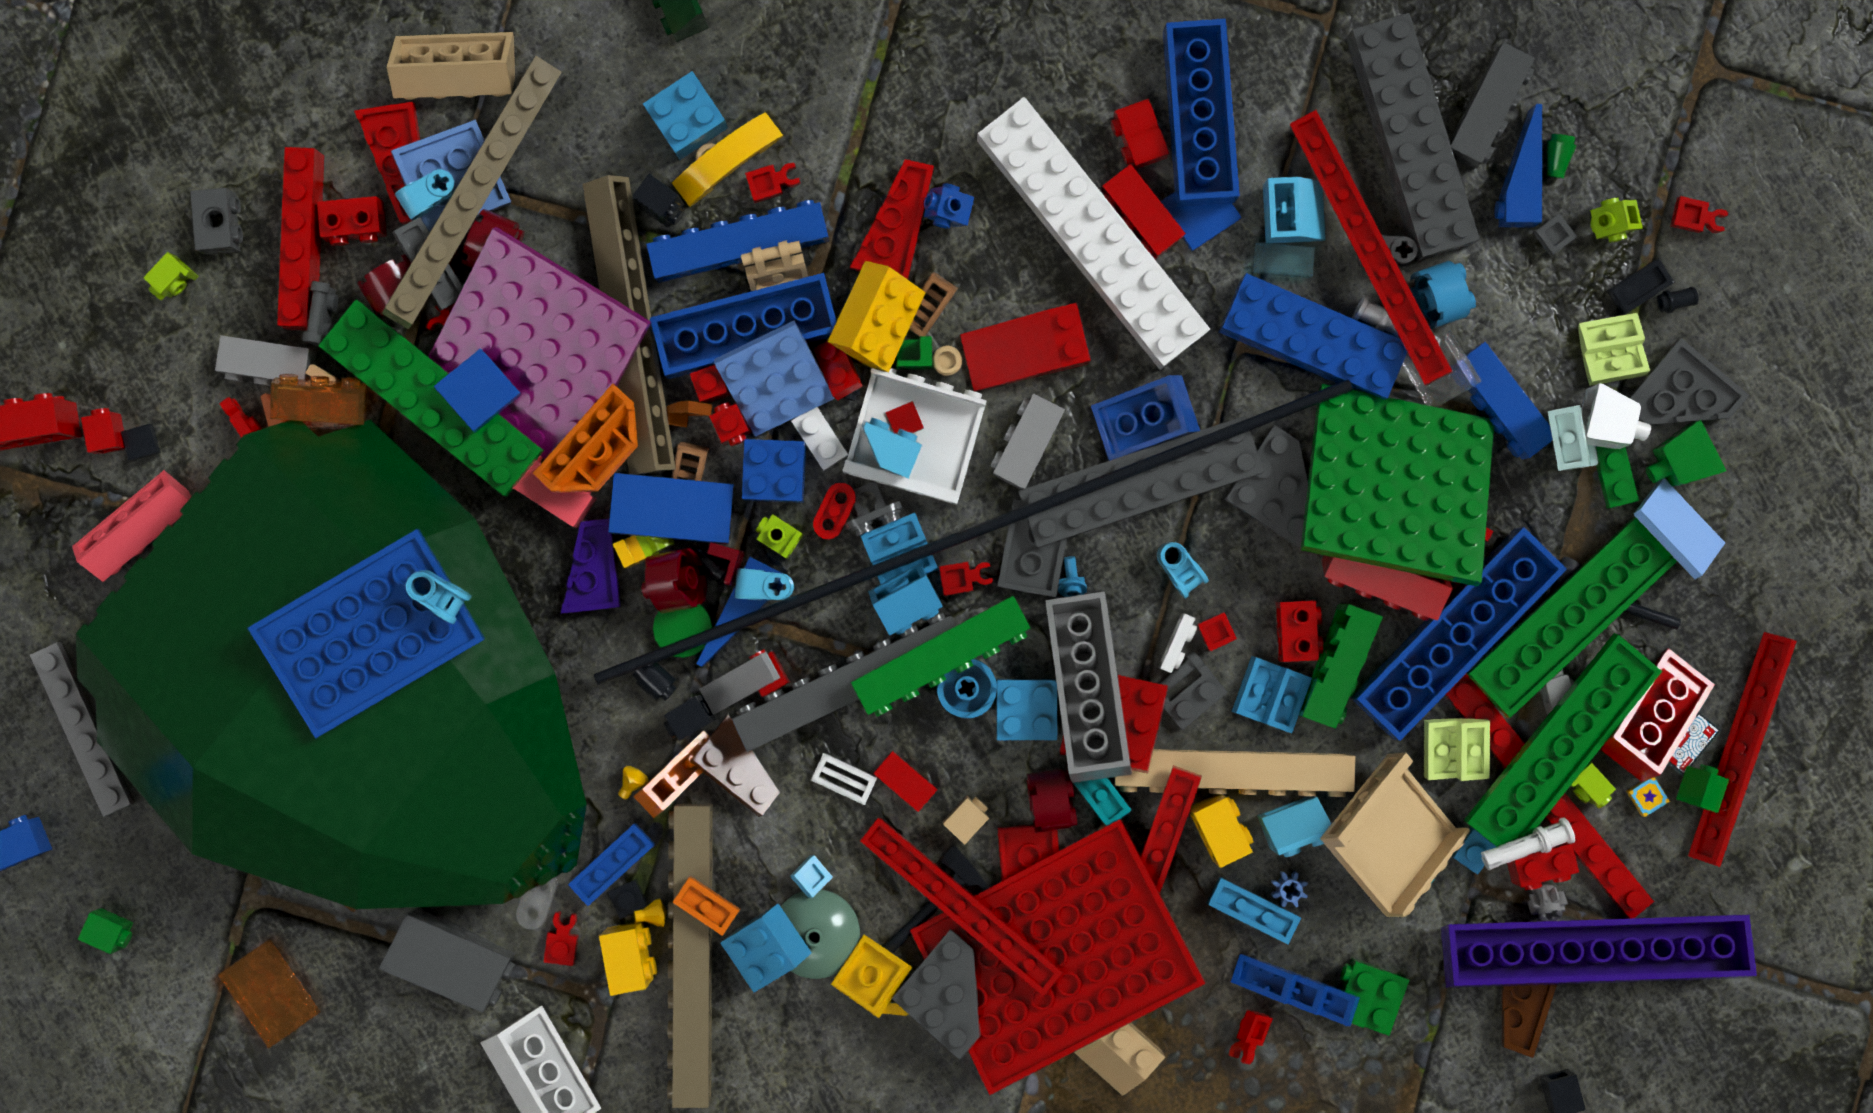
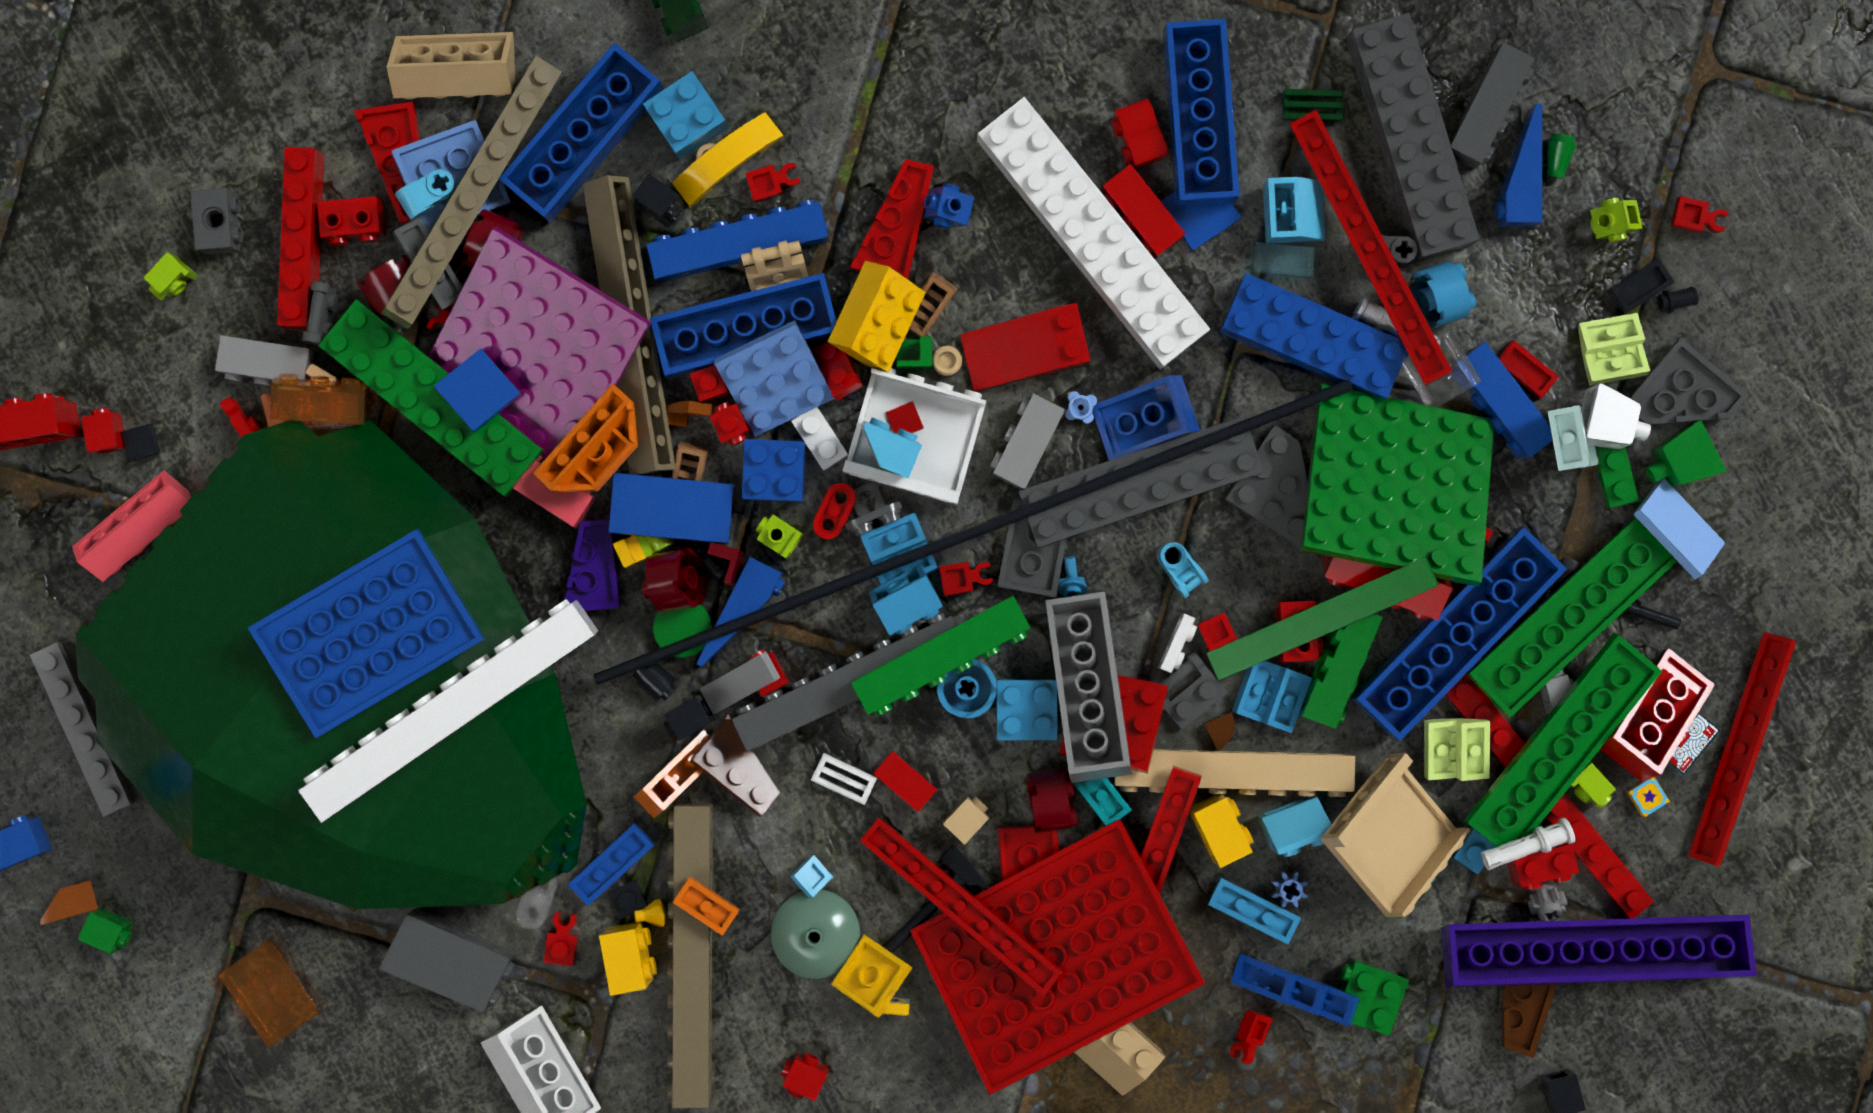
medium azure piece [406,570,472,624] -> none
yellow rock [618,766,649,800] -> none
dark azure brick [720,903,812,992] -> none
medium azure piece [735,568,794,600] -> none
dark grey plate [892,929,981,1060] -> none
dark grey plate [1533,213,1577,256] -> none
green brick [1676,764,1729,813] -> none
none -> dark orange slope [40,880,98,925]
none -> white brick [298,599,598,823]
none -> blue brick [499,42,664,223]
none -> red brick [781,1052,829,1101]
none -> light blue plate [1065,392,1097,424]
none -> reddish brown tile [1204,711,1234,751]
none -> green tile [1207,558,1439,681]
none -> dark green tile [1282,89,1343,122]
none -> red tile [1498,339,1560,400]

